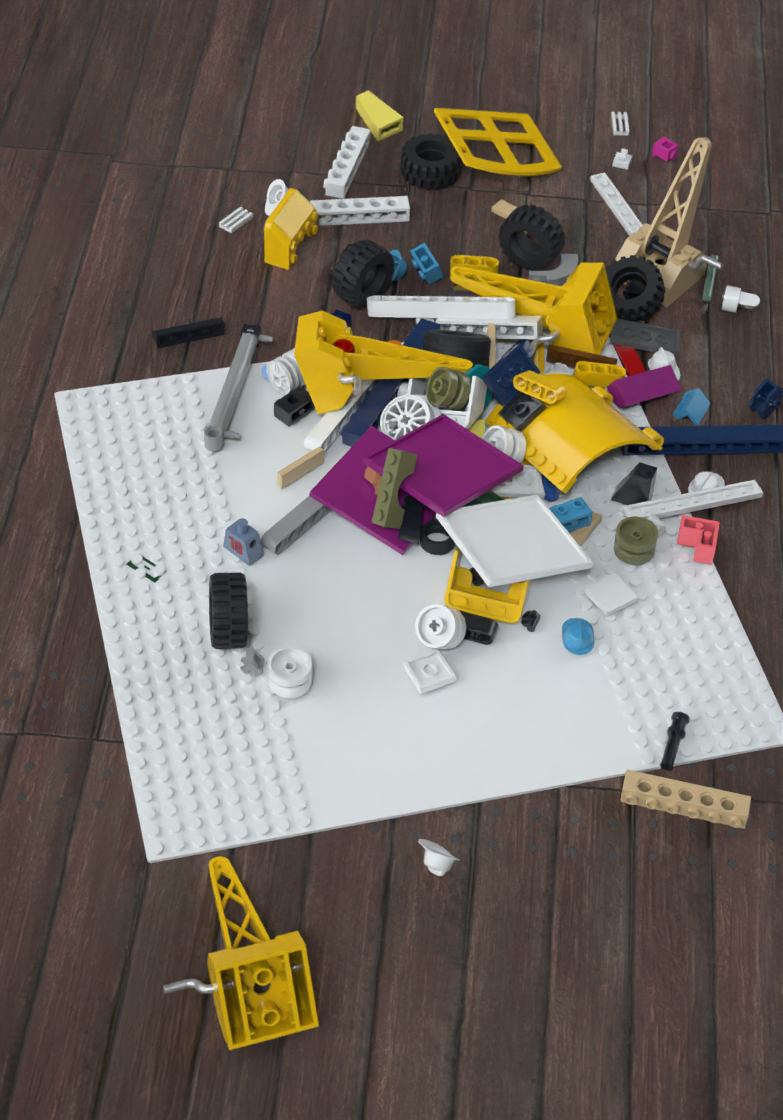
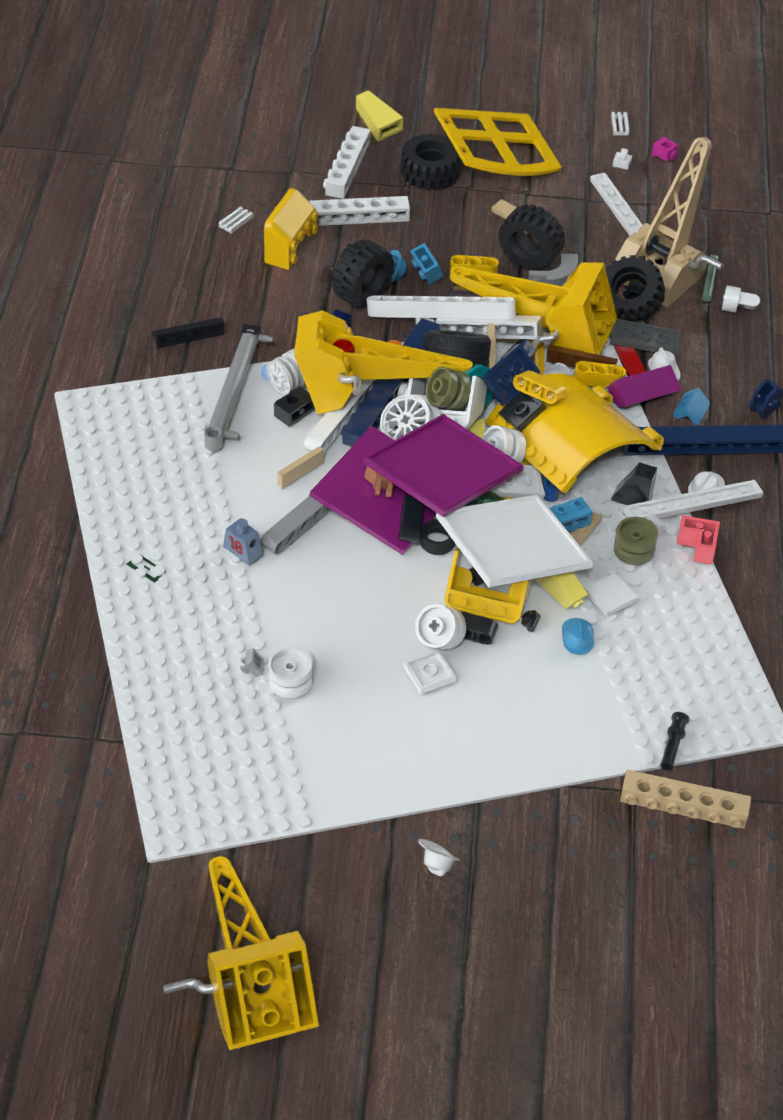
black tyre [209,572,248,649] -> none
white piece [265,179,289,216] -> none
olive arch [371,448,418,529] -> none
none -> light yellow slope [535,572,588,610]

